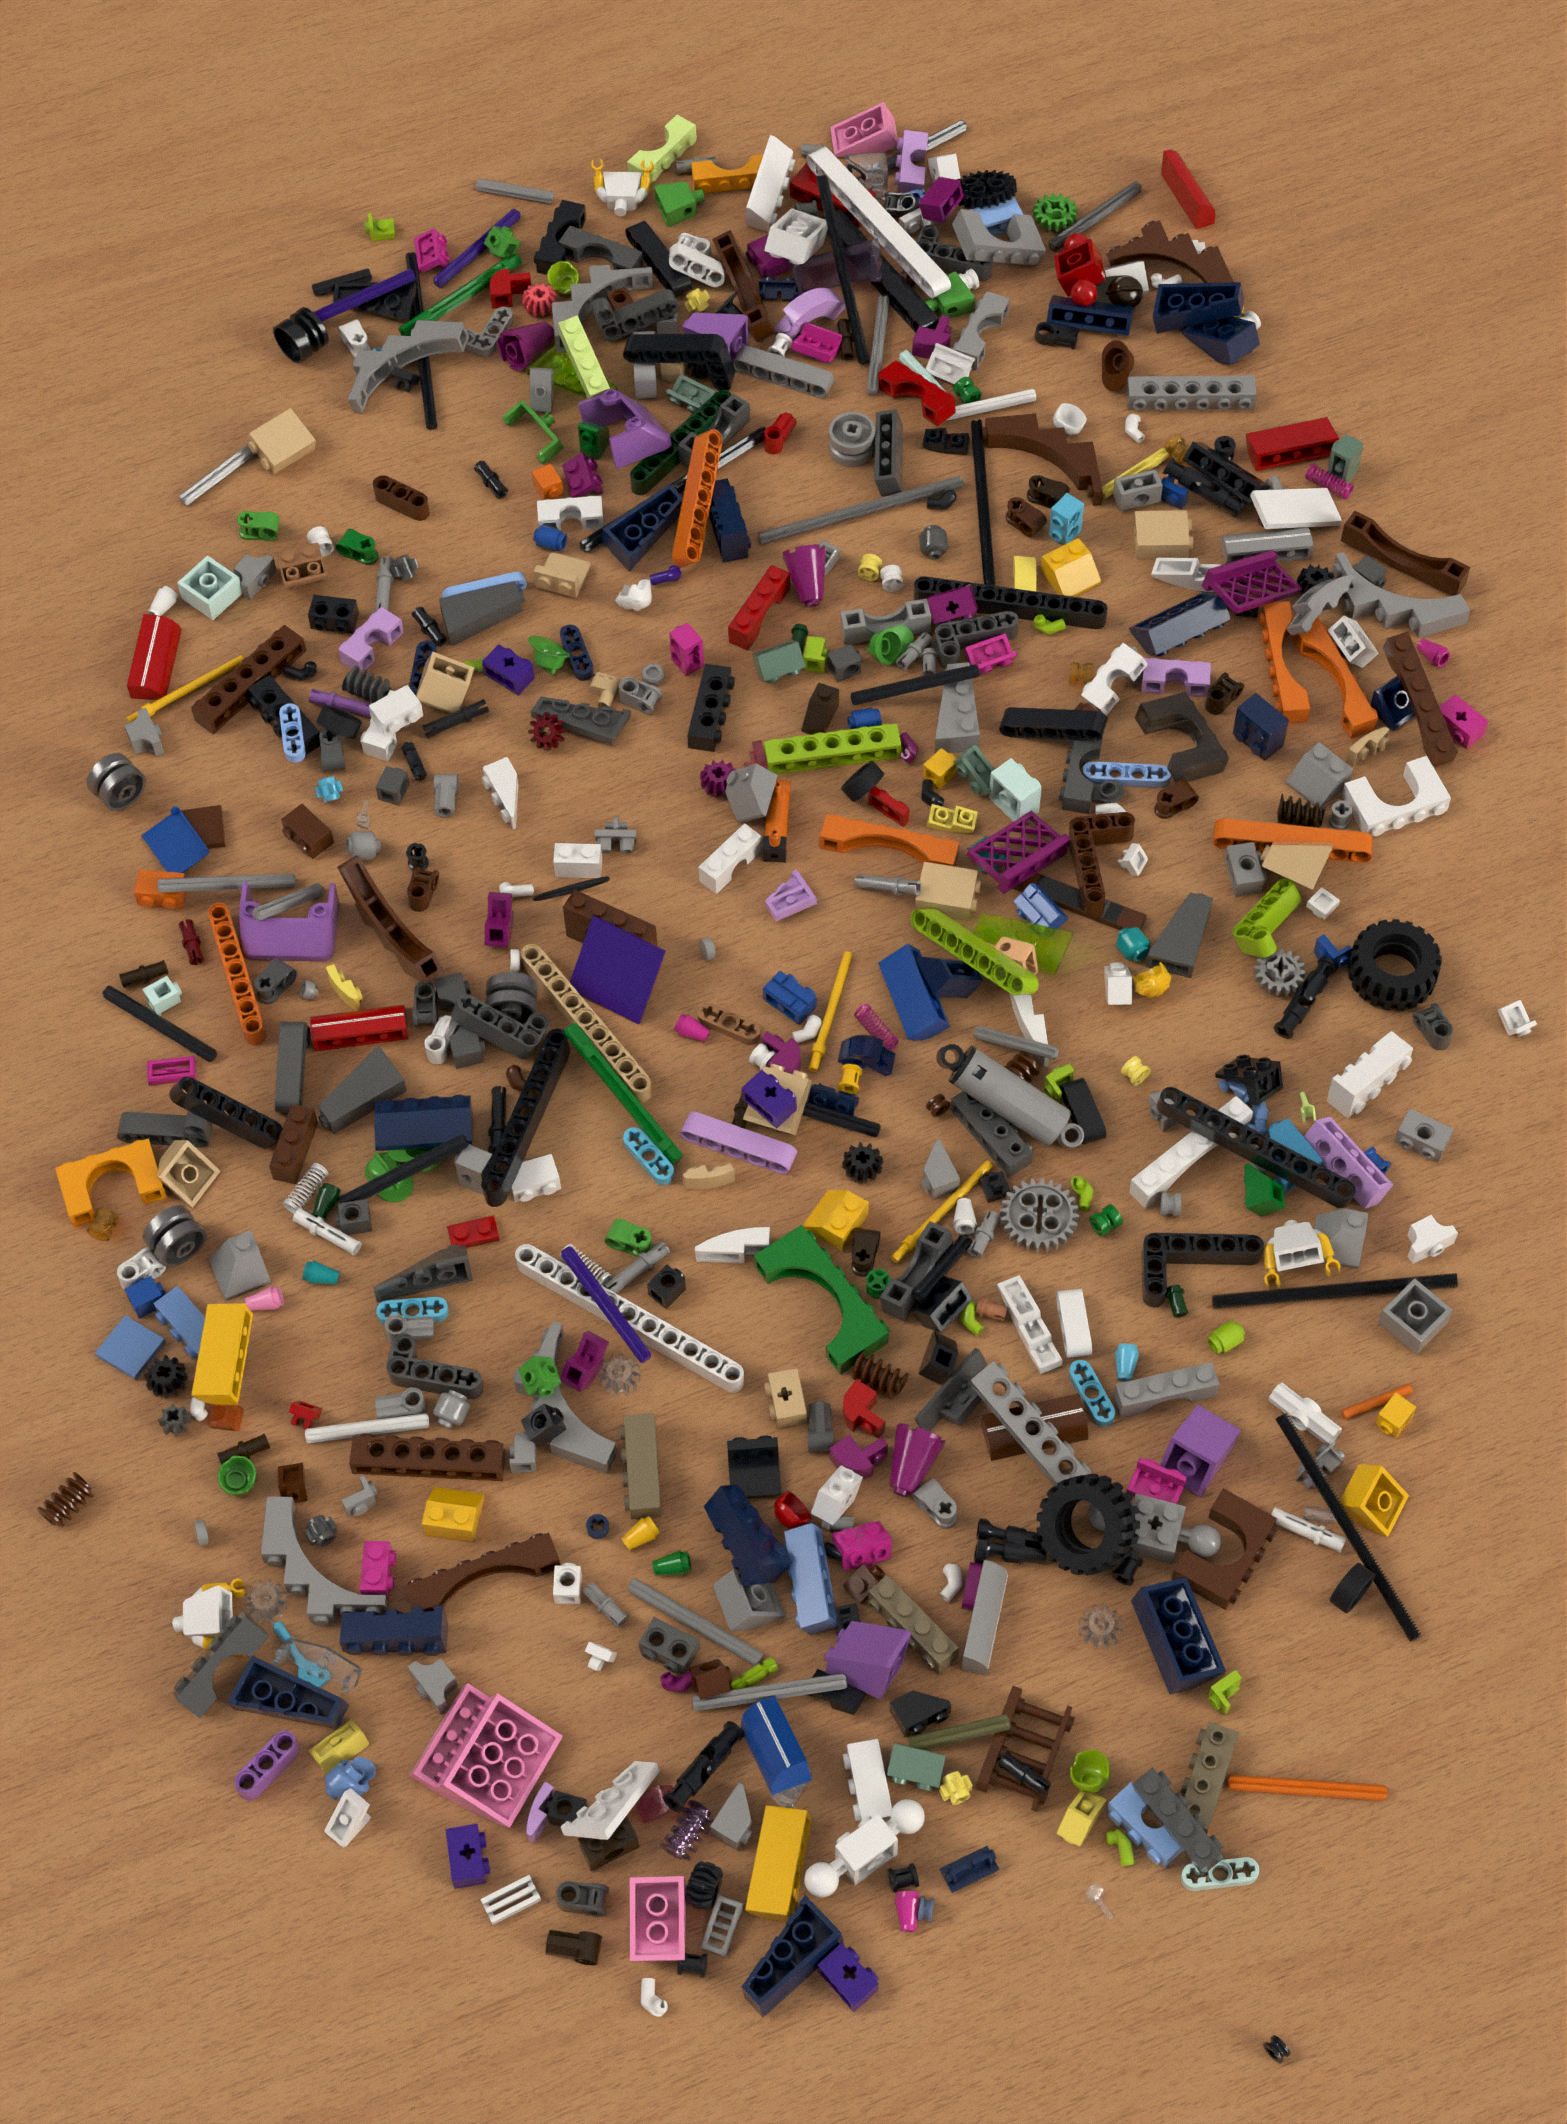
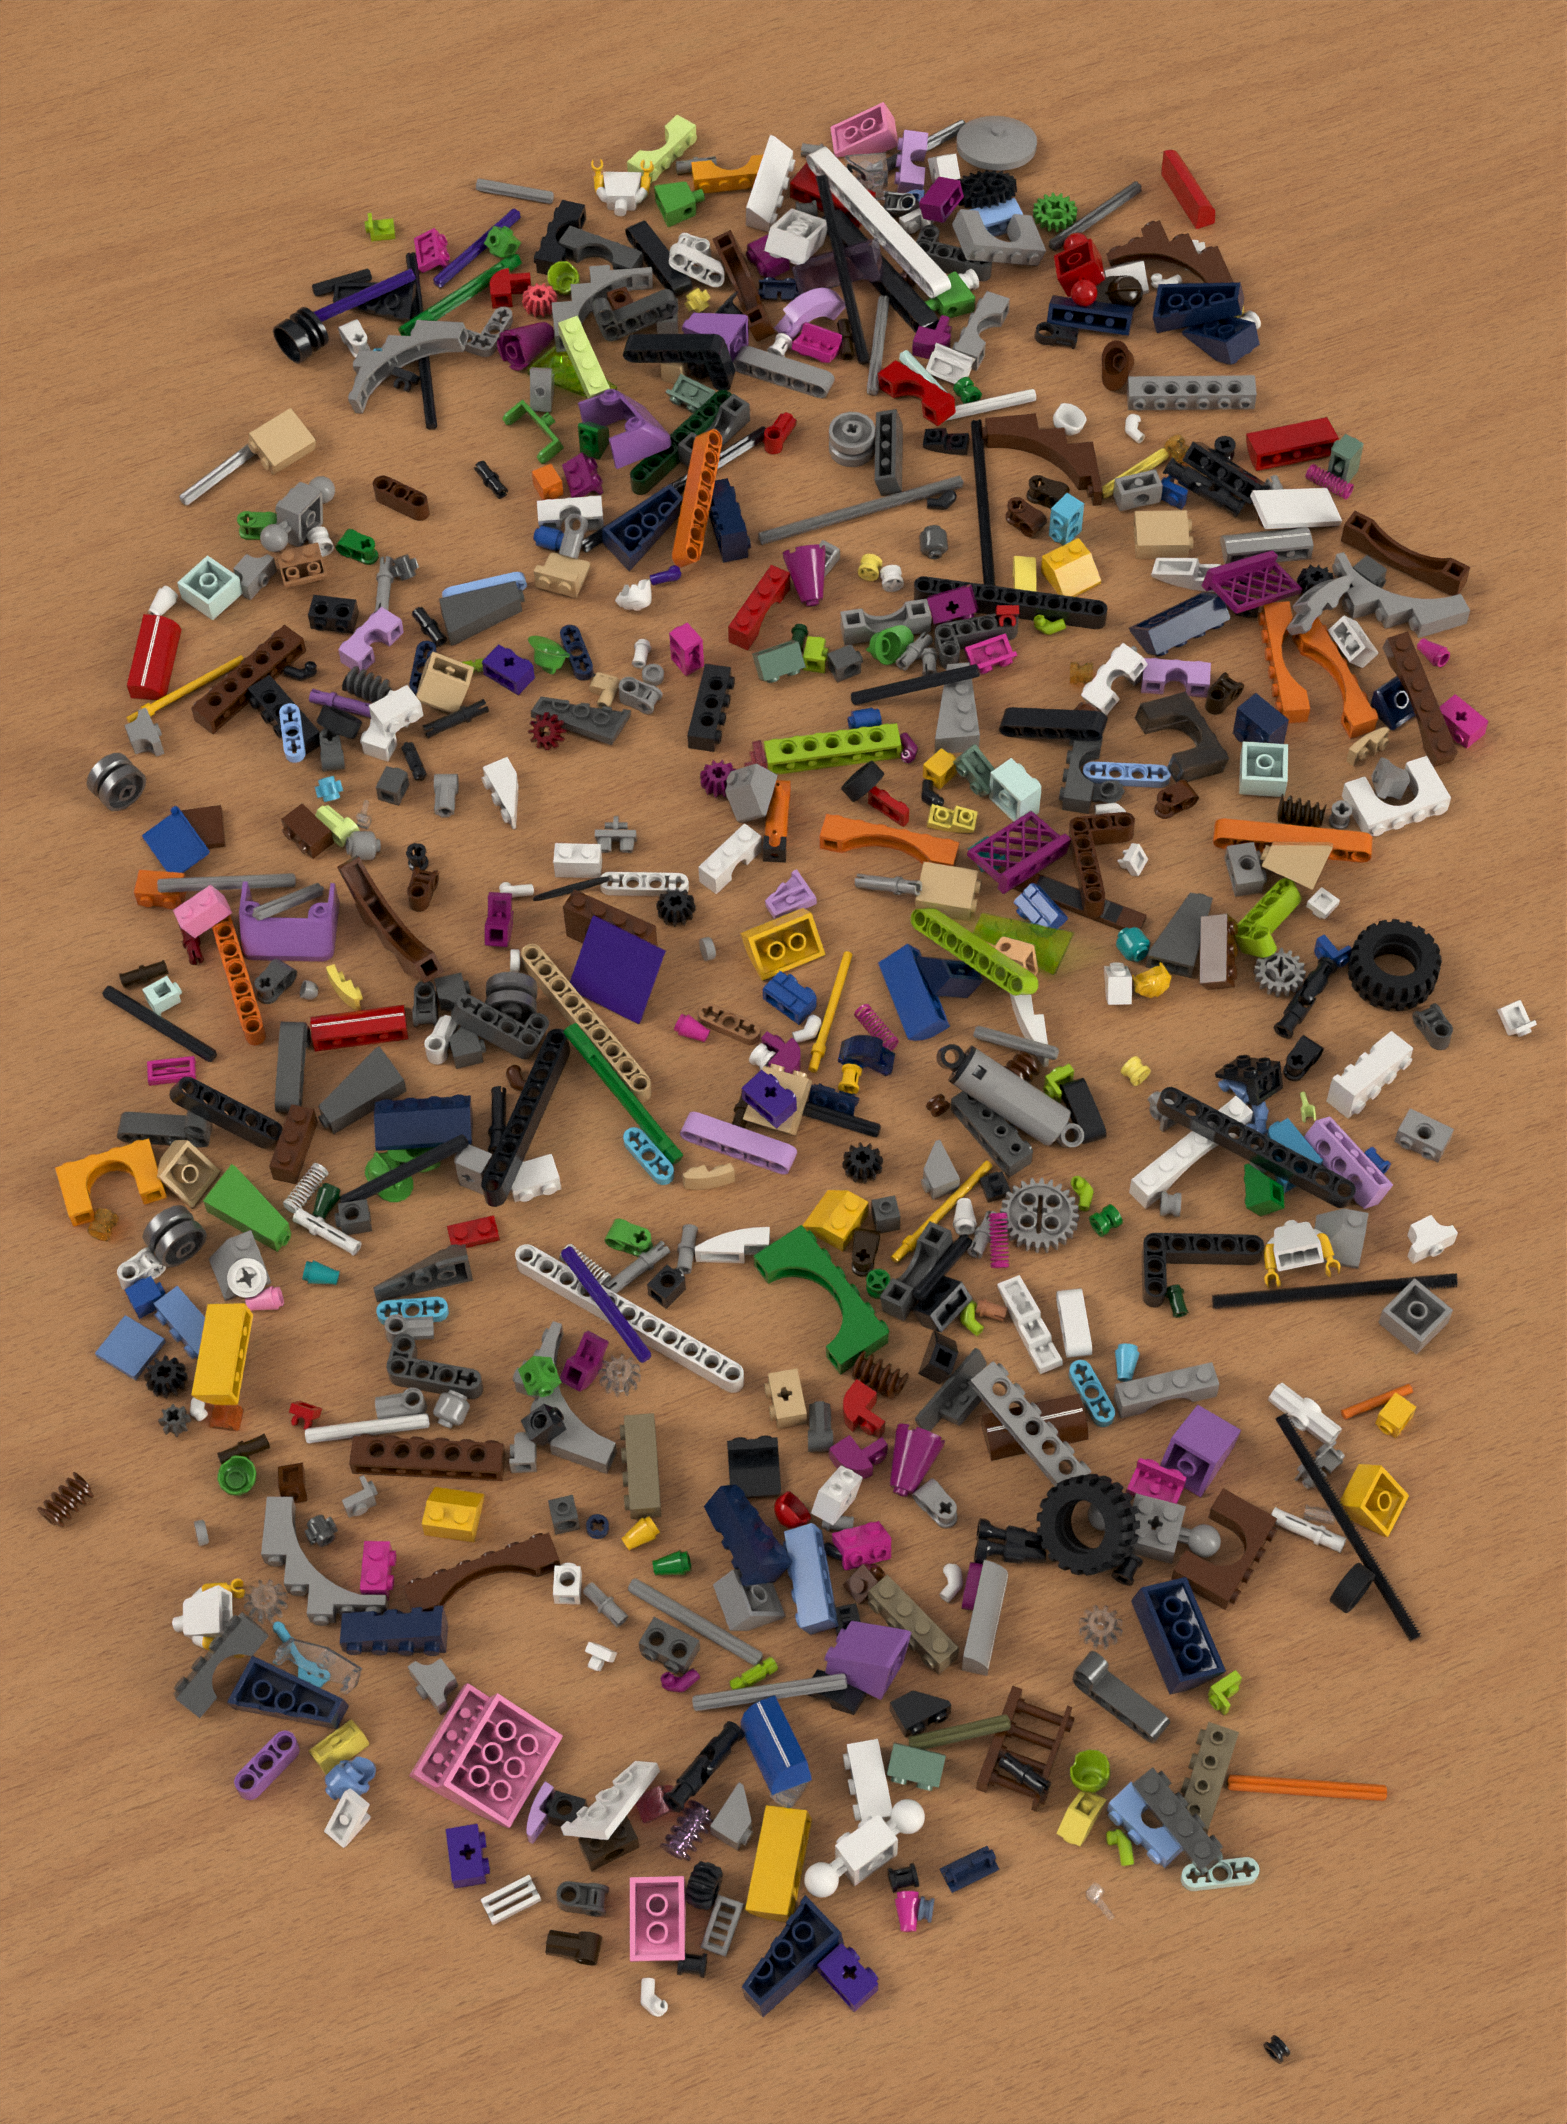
light grey beam [633,331,657,399] -> none
reddish brown brick [689,1659,732,1700] -> none
dark brown slope [802,682,839,735] -> none
light yellow gear [939,1771,973,1805] -> none
lime brick [1207,1320,1245,1355] -> none
light grey slope [1286,742,1353,809] -> none
none -> bright pink brick [173,885,232,938]
none -> bright green slope [203,1164,291,1252]
none -> white gear [227,1258,267,1298]
none -> light grey brick [260,476,335,552]
none -> yellowish green piece [315,805,360,847]
none -> dark grey brick [548,1495,580,1535]
none -> light grey piece [559,514,589,559]
none -> white beam [600,872,689,896]
none -> white pin [632,639,652,669]
none -> black gear [656,887,696,927]
none -> light grey pin [676,1224,698,1274]
none -> yellow slope [740,908,826,981]
none -> dark grey brick [871,1195,901,1234]
none -> light grey dish [956,116,1037,171]
none -> dark pink piece [988,1213,1009,1268]
none -> red tile [996,605,1019,627]
none -> dark grey beam [1072,1651,1170,1744]
none -> brick [1200,914,1238,990]
none -> light aqua brick [1239,742,1288,797]
none -> black piece [1283,1035,1324,1081]
none -> light grey brick [1371,757,1410,800]

